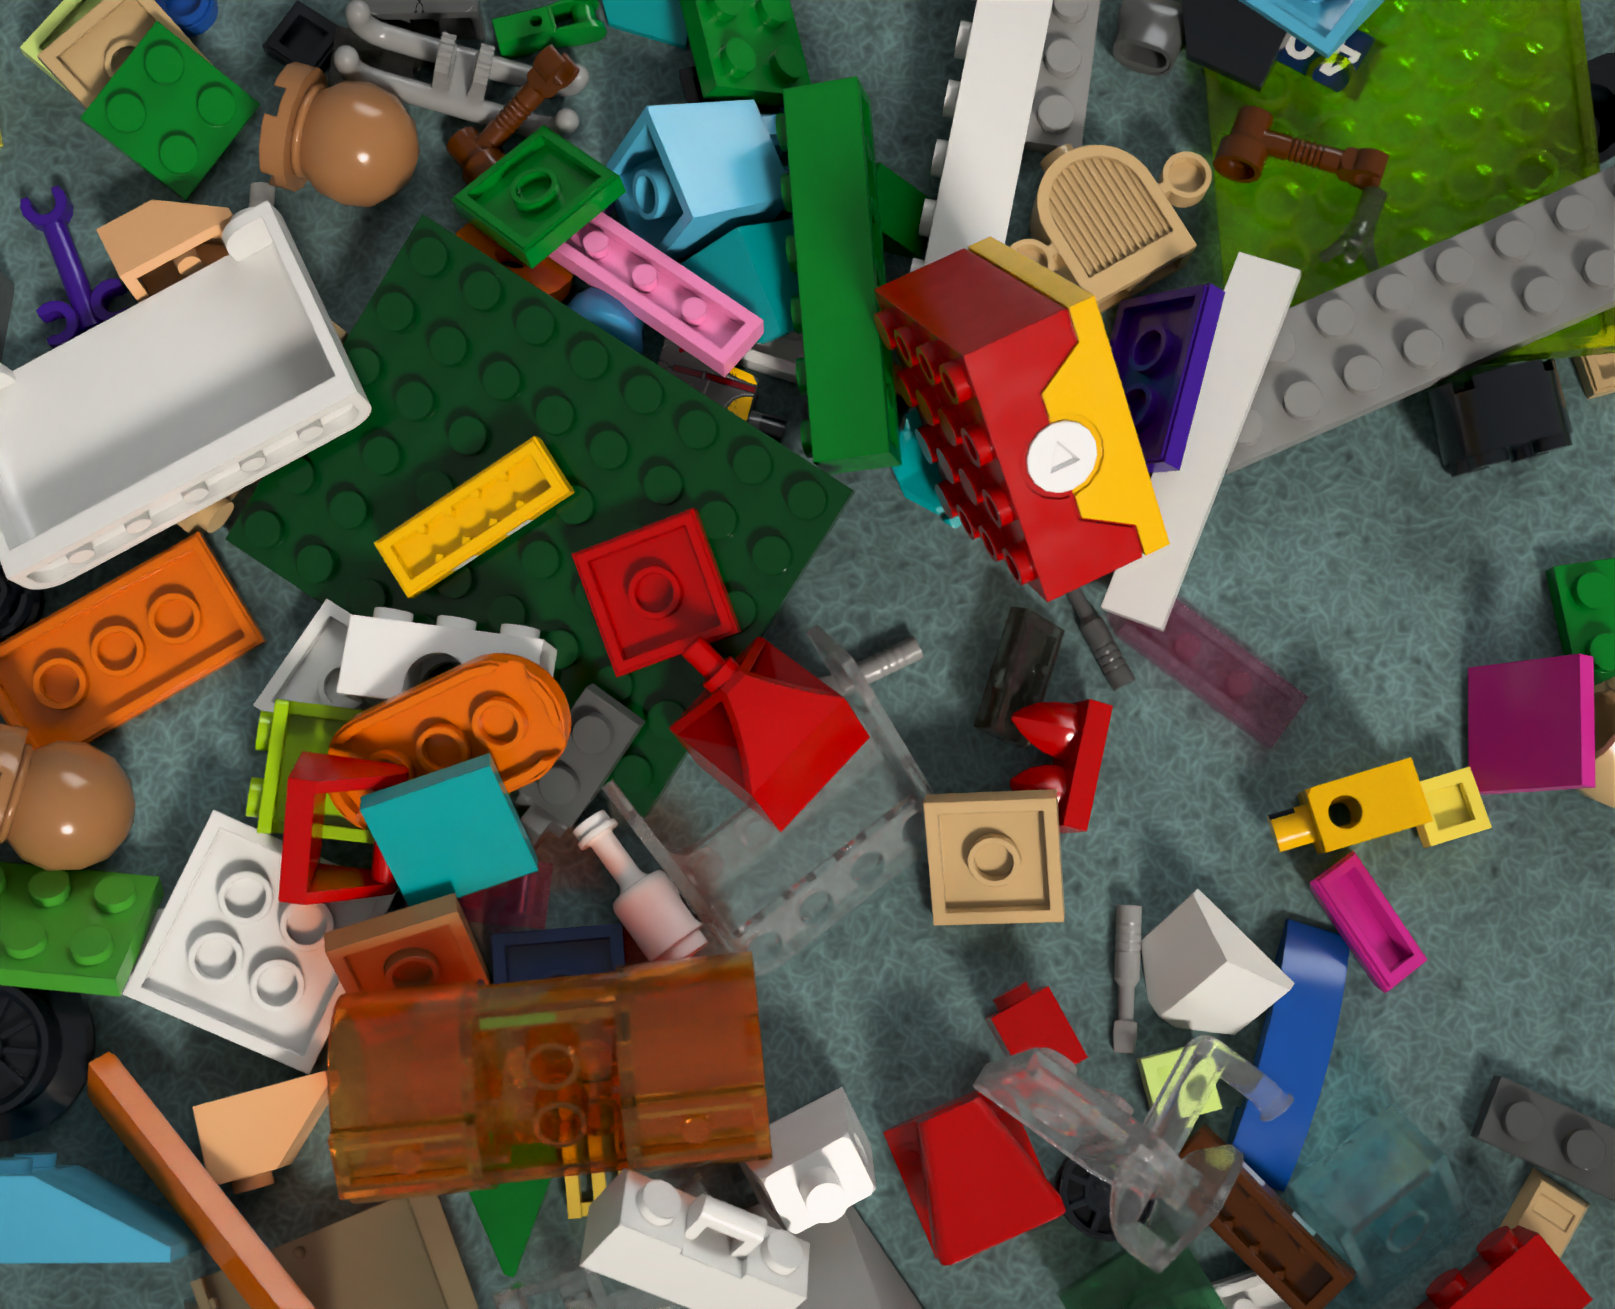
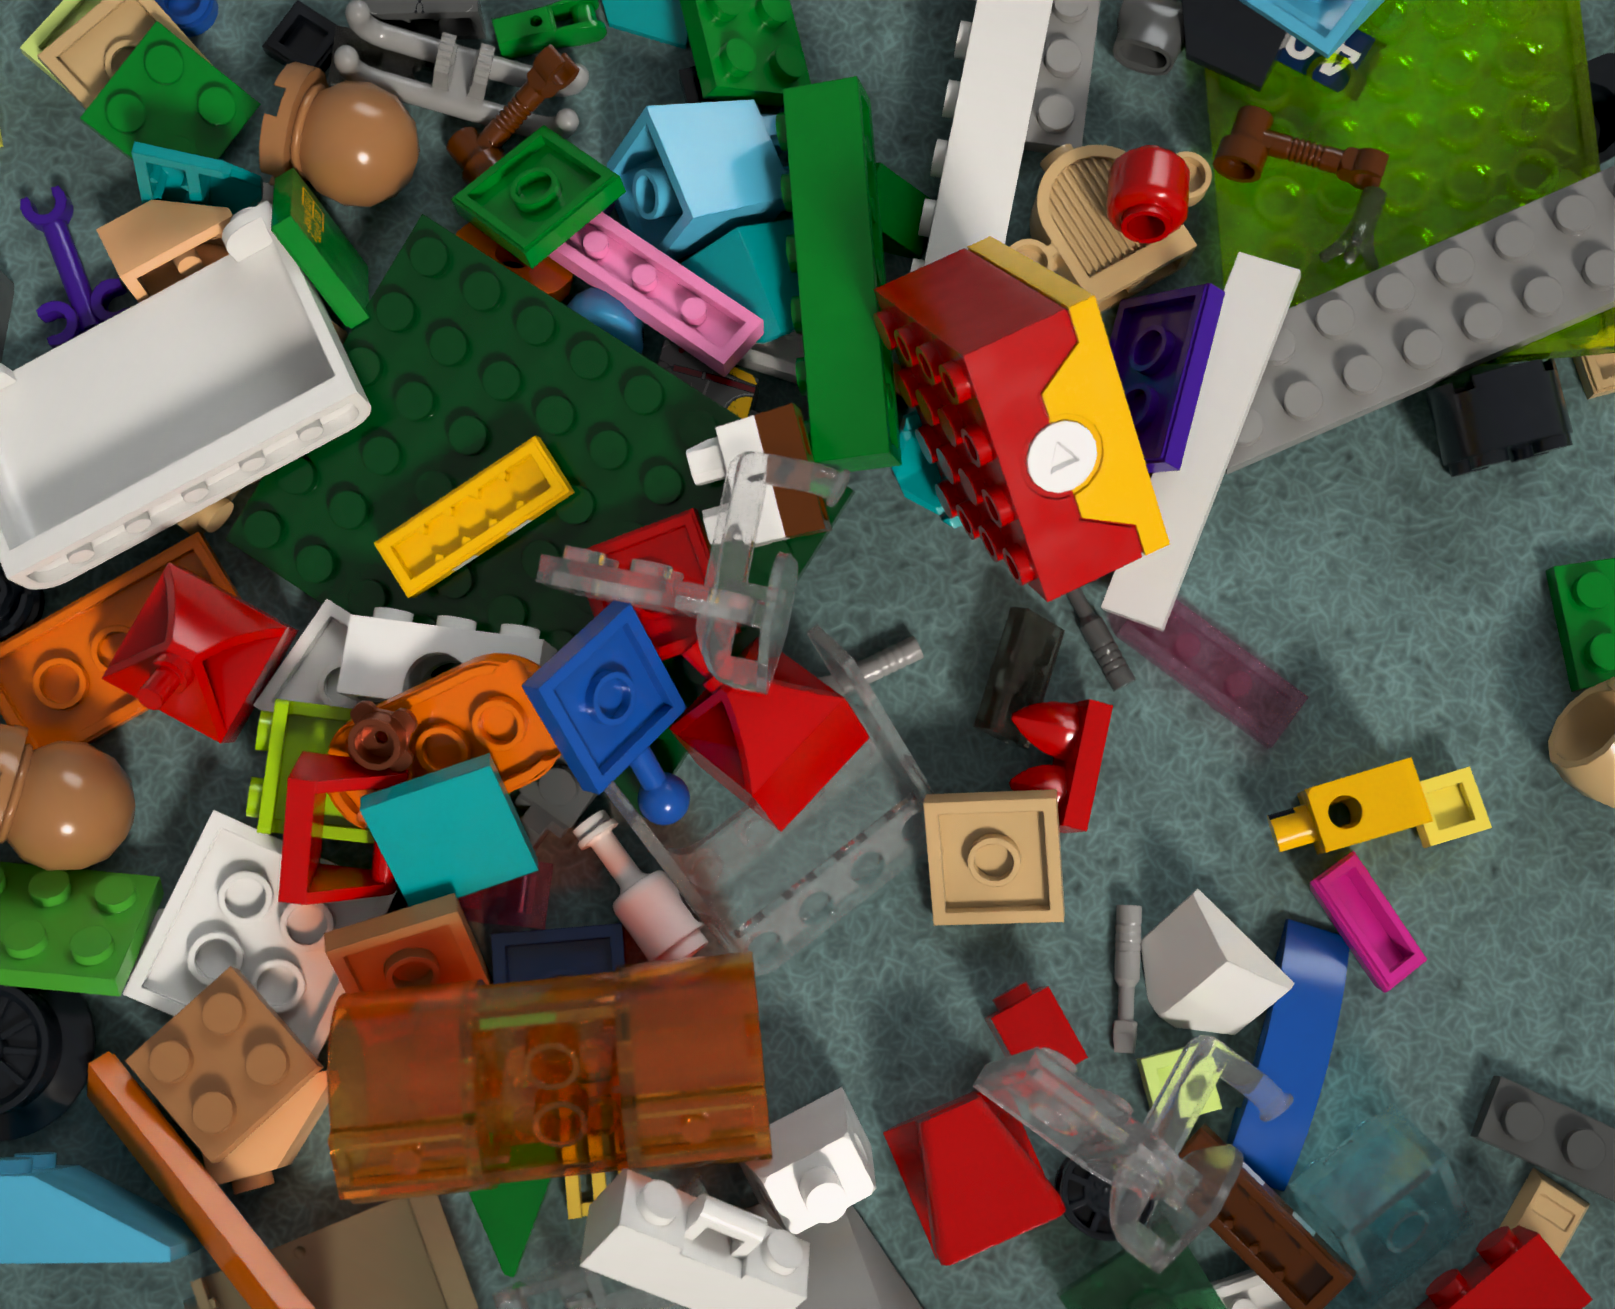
dark pink tile [1468,654,1596,795] -> none
none -> red piece [101,563,299,743]
none -> medium nougat plate [125,966,324,1163]
none -> teal slope [131,141,263,215]
none -> green tile [271,167,370,329]
none -> copper plate [347,700,418,772]
none -> blue plate [521,601,690,825]
none -> clear plate [536,451,851,694]
none -> hips [686,403,832,547]
none -> red head [1106,145,1190,243]

